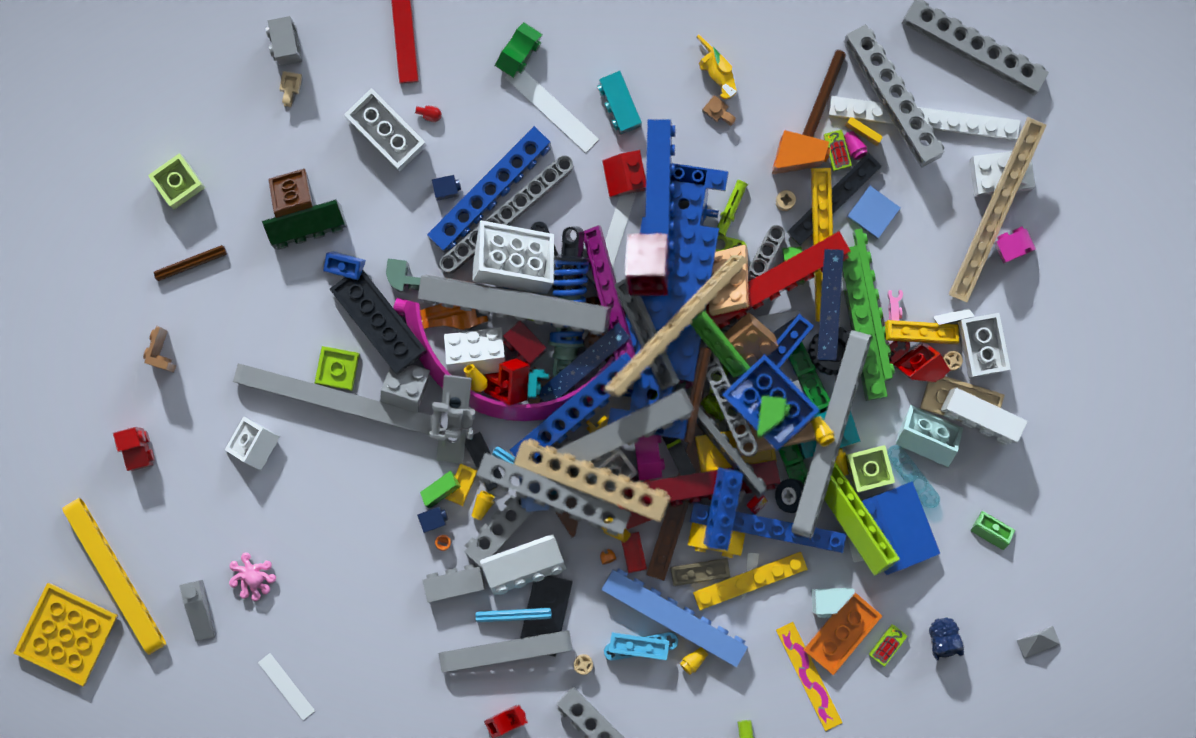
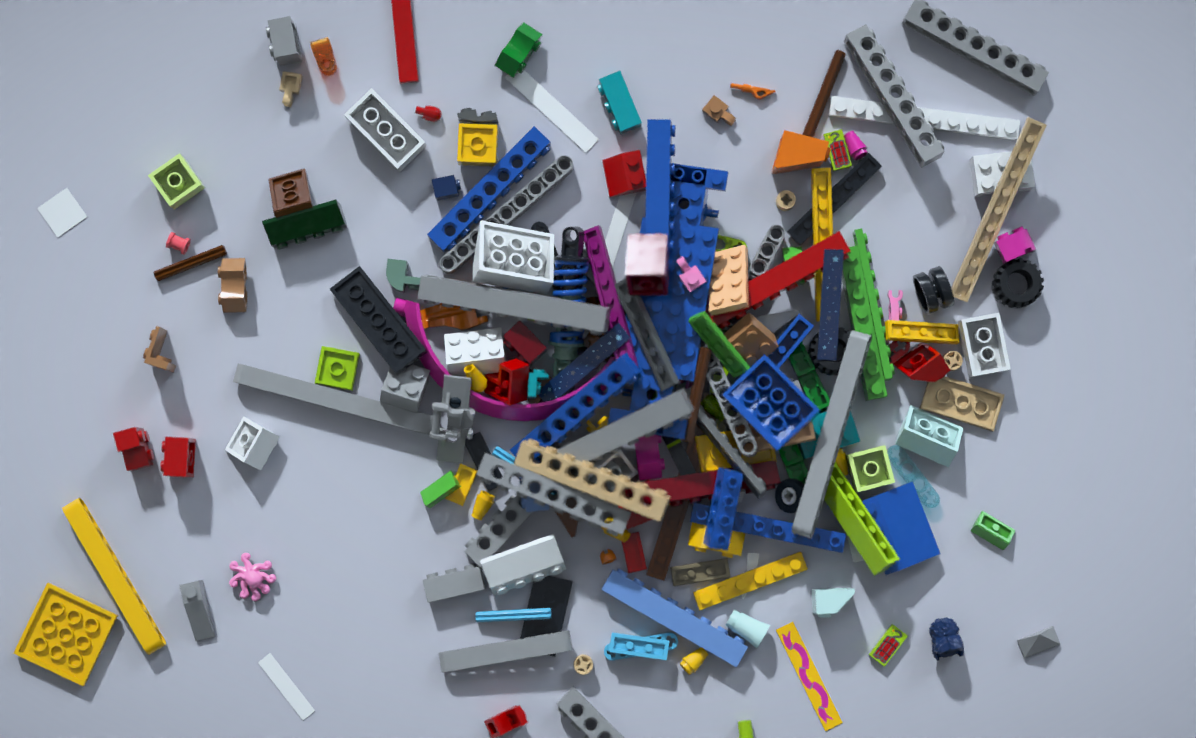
blue slope [323,252,366,280] -> none
dark blue brick [417,507,448,533] -> none
orange hinge [435,535,451,551] -> none
tan plate [604,255,748,396] -> none
yellow animal [697,34,737,100] -> none
lime pin [717,180,748,236] -> none
red tile [746,495,768,515] -> none
bright green slope [757,396,789,438] -> none
orange plate [803,593,882,675] -> none
yellow cone [811,416,835,447] -> none
yellow tile [845,117,883,146] -> none
medium blue tile [847,186,900,239] -> none
white sticker [934,308,974,325] -> none
white brick [940,388,1027,445] -> none
none -> white sticker [37,188,87,237]
none -> red brick [160,437,196,477]
none -> coral bush [166,232,191,255]
none -> medium nougat brick [218,258,248,313]
none -> clear orange piece [310,37,337,76]
none -> dark grey slope [457,108,498,125]
none -> yellow container [457,123,498,167]
none -> bright pink plate [677,257,706,293]
none -> light aqua plant [725,610,770,648]
none -> orange hand [730,83,776,99]
none -> black wheel [913,266,954,314]
none -> black tyre [992,258,1044,309]

